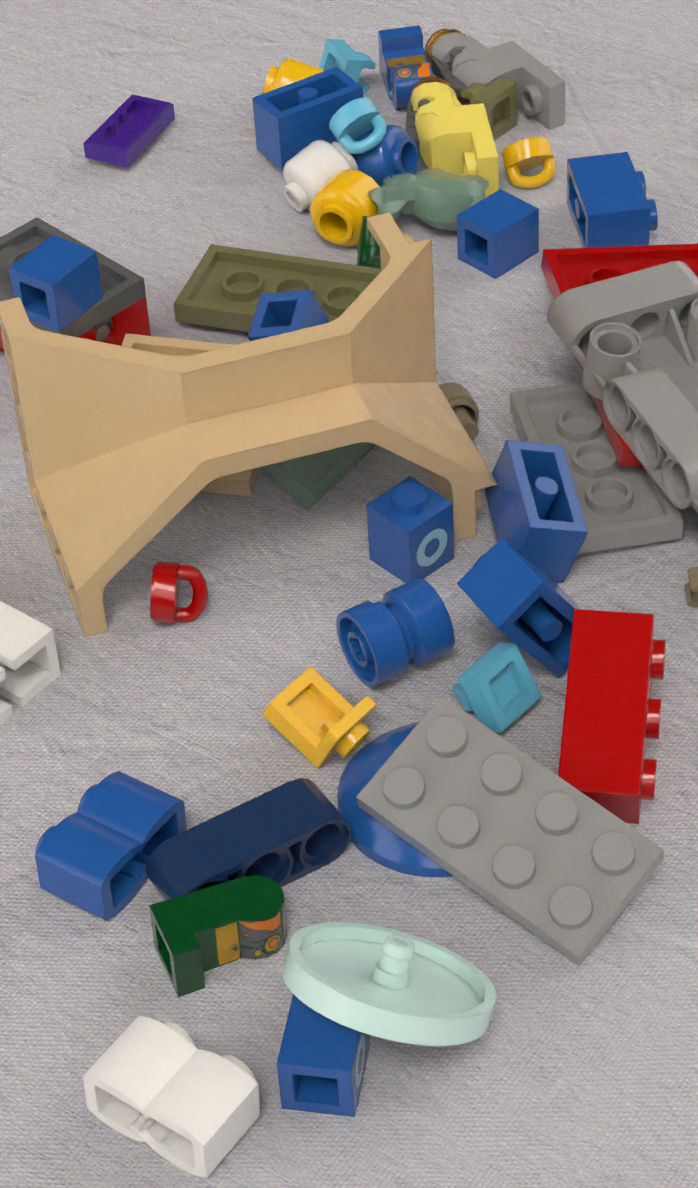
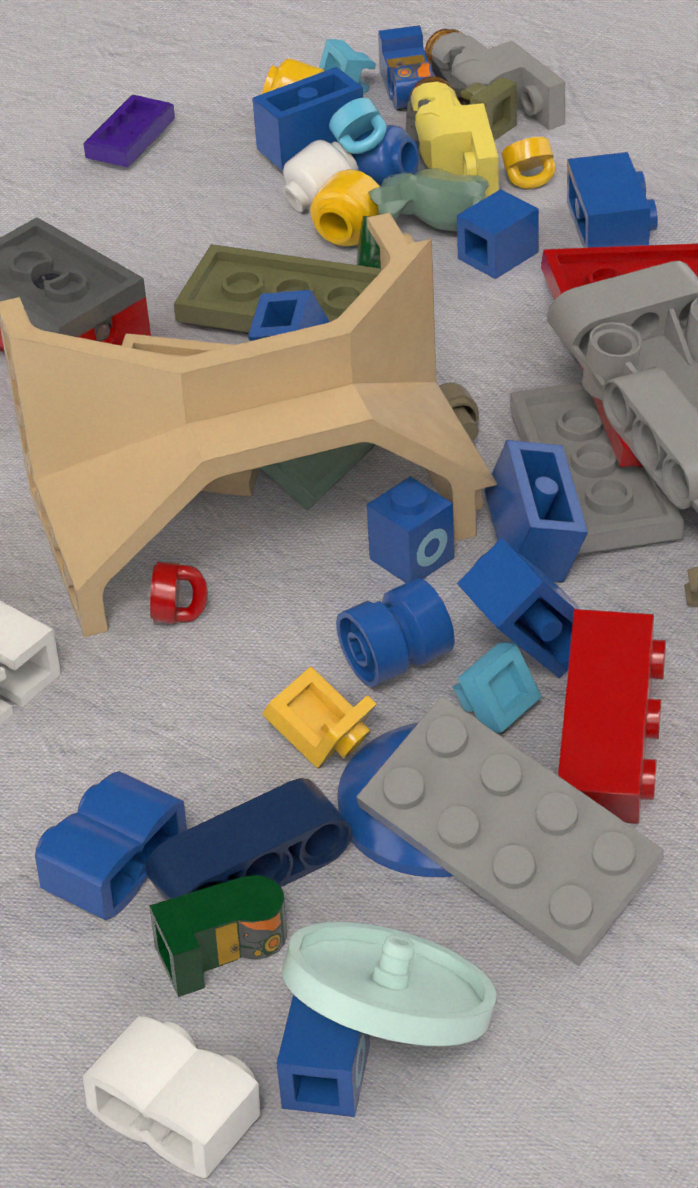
blue brick [9,235,103,332] -> none

